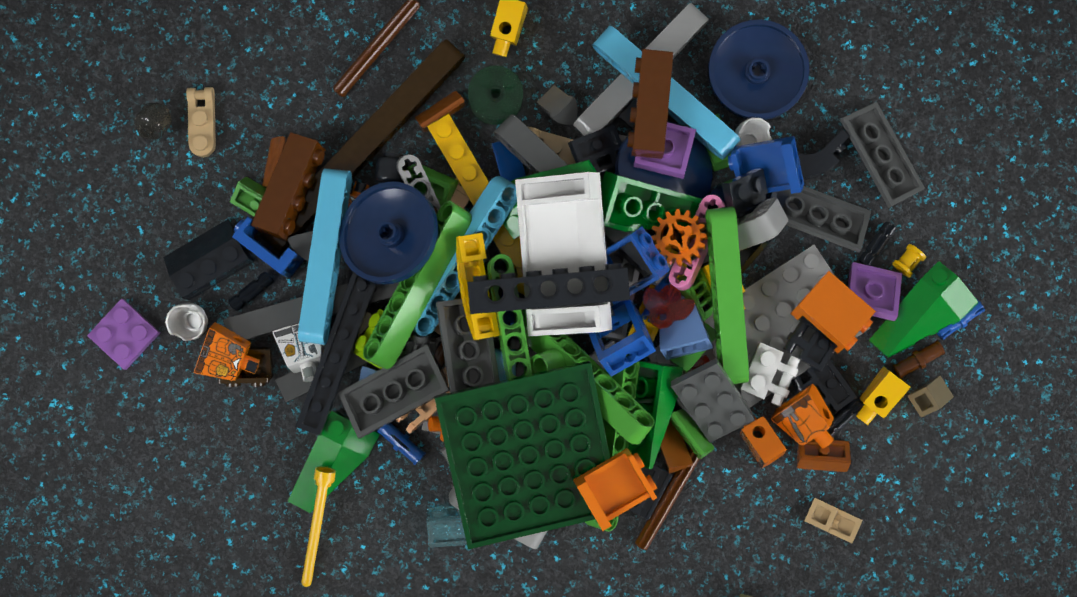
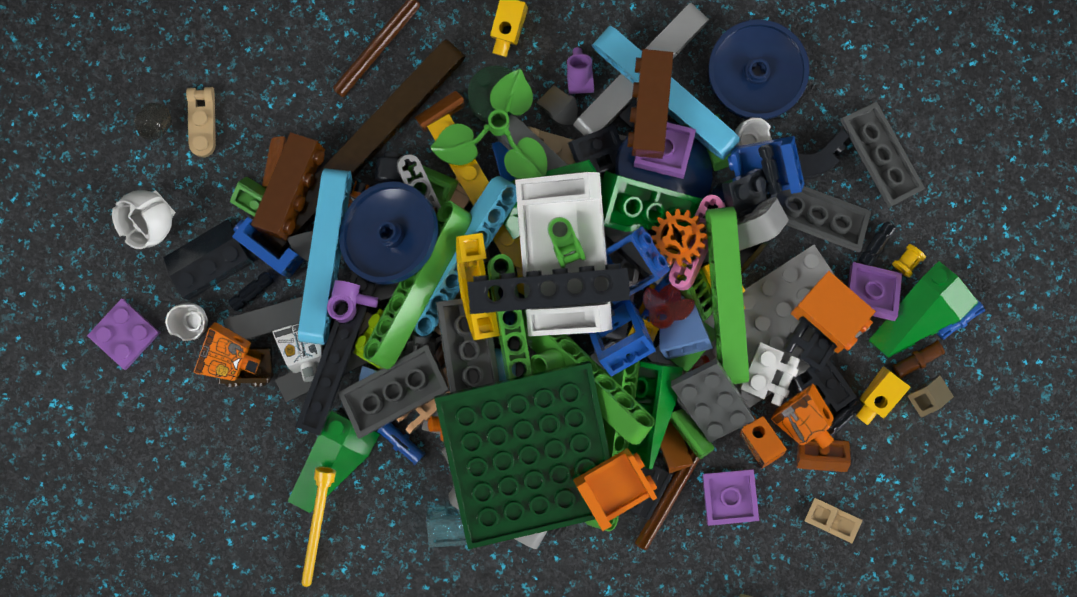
none -> white piece [112,190,176,249]
none -> medium lavender piece [327,280,379,323]
none -> bright green plant [431,69,548,179]
none -> bright green piece [547,217,586,268]
none -> medium lavender piece [567,47,594,94]
none -> medium lavender plate [702,469,759,526]
none -> black axle [758,144,783,194]

